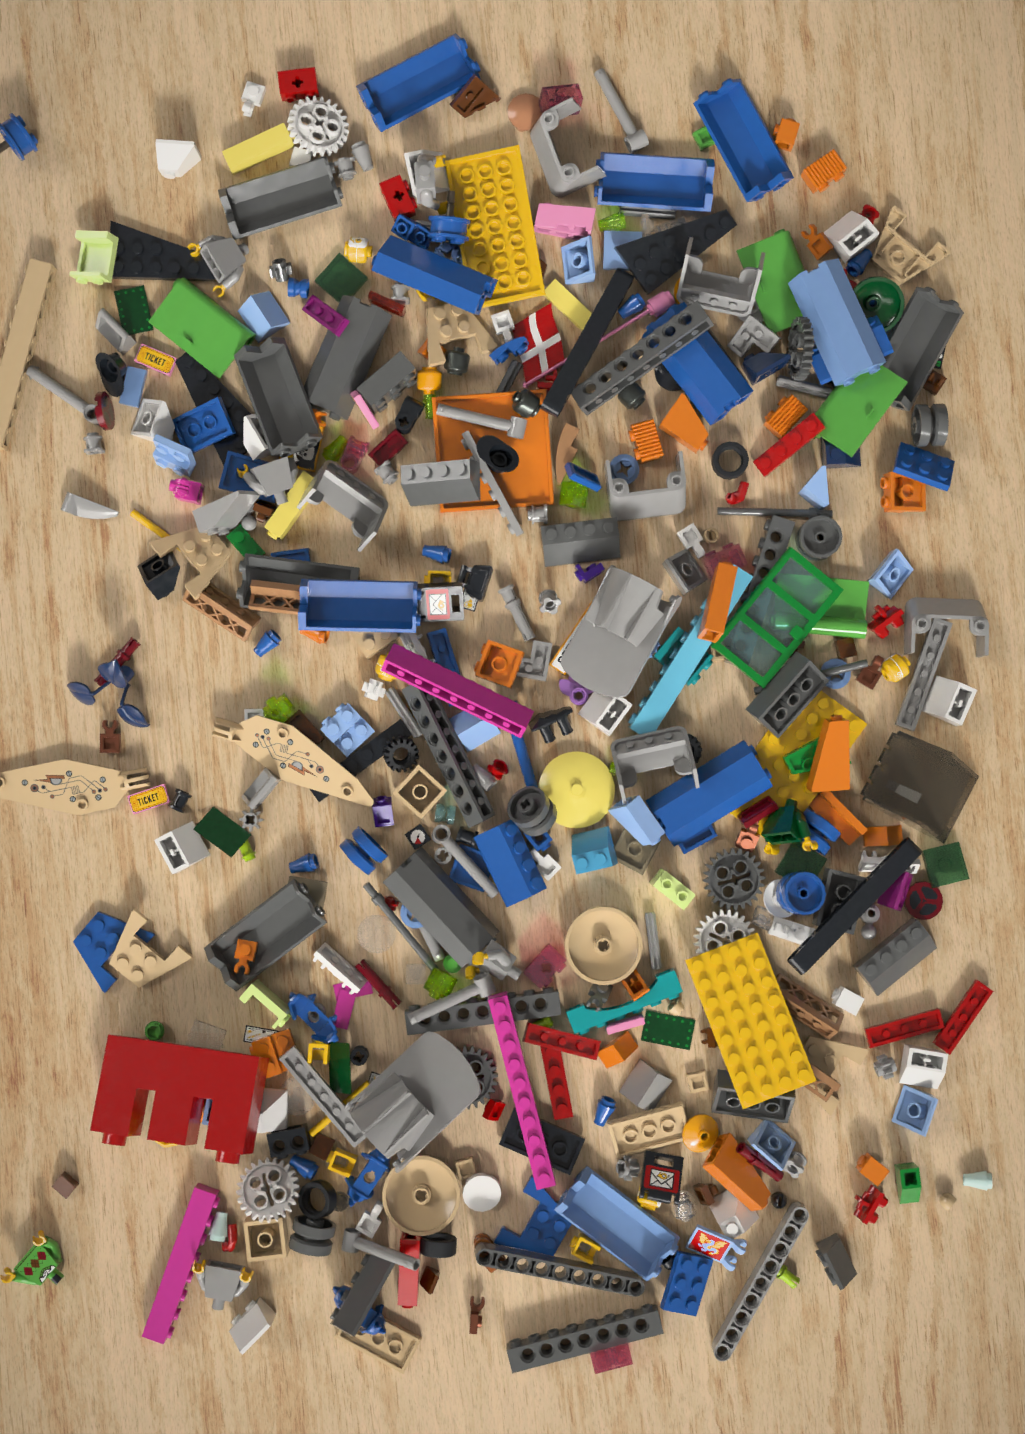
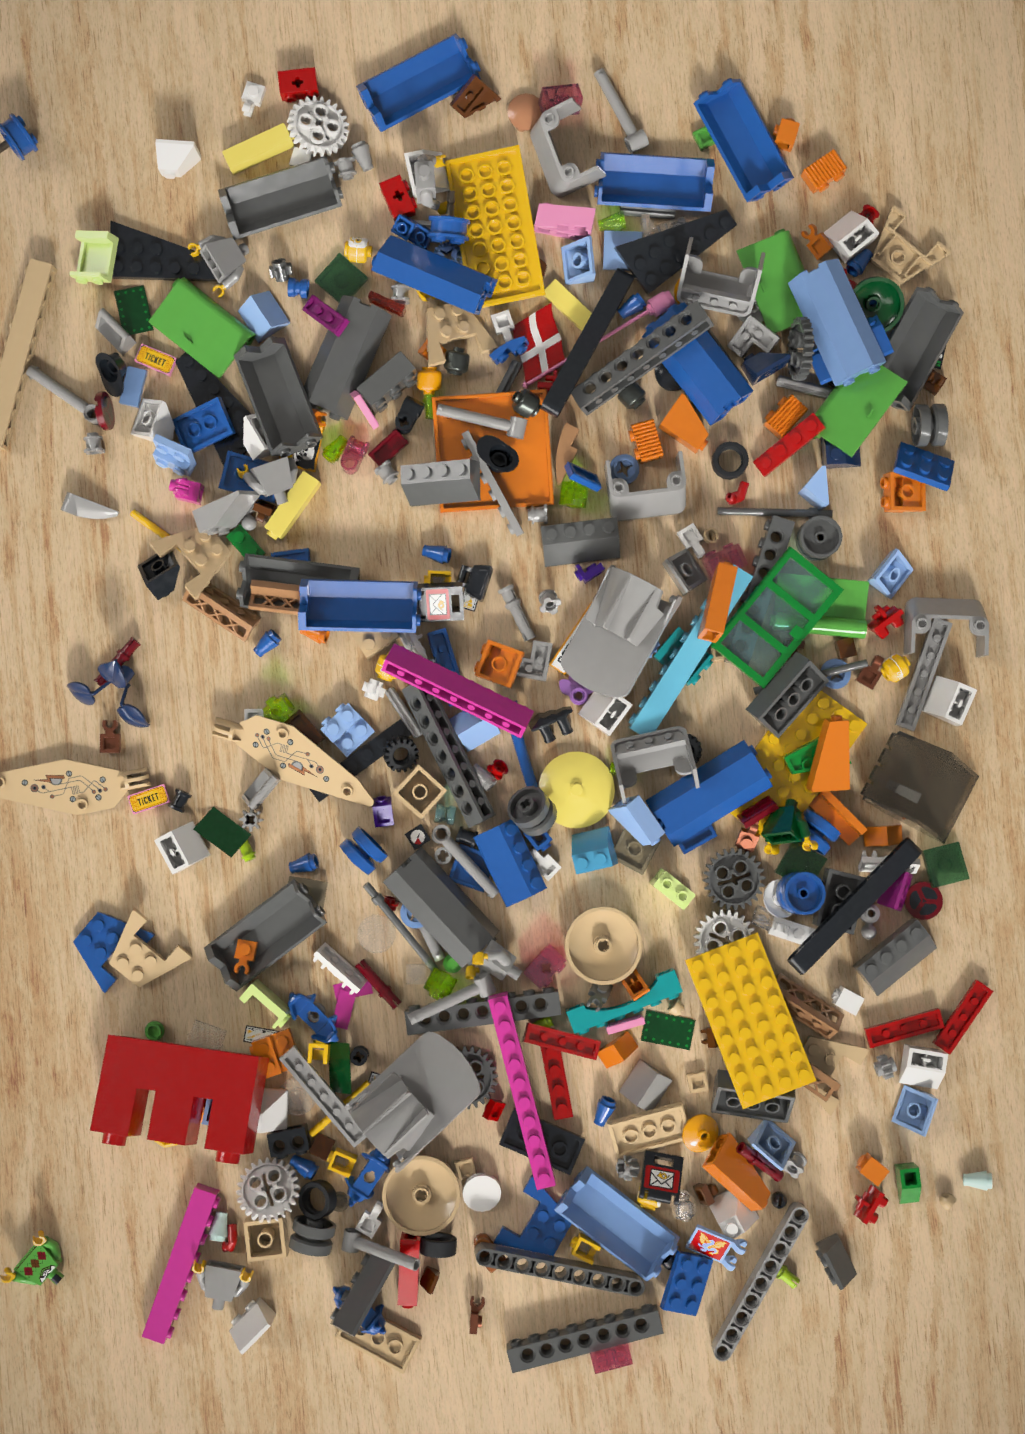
reddish brown slope [52,1171,79,1199] -> none
light grey windscreen [297,460,388,552] -> none
light grey axle [645,912,662,970] -> none

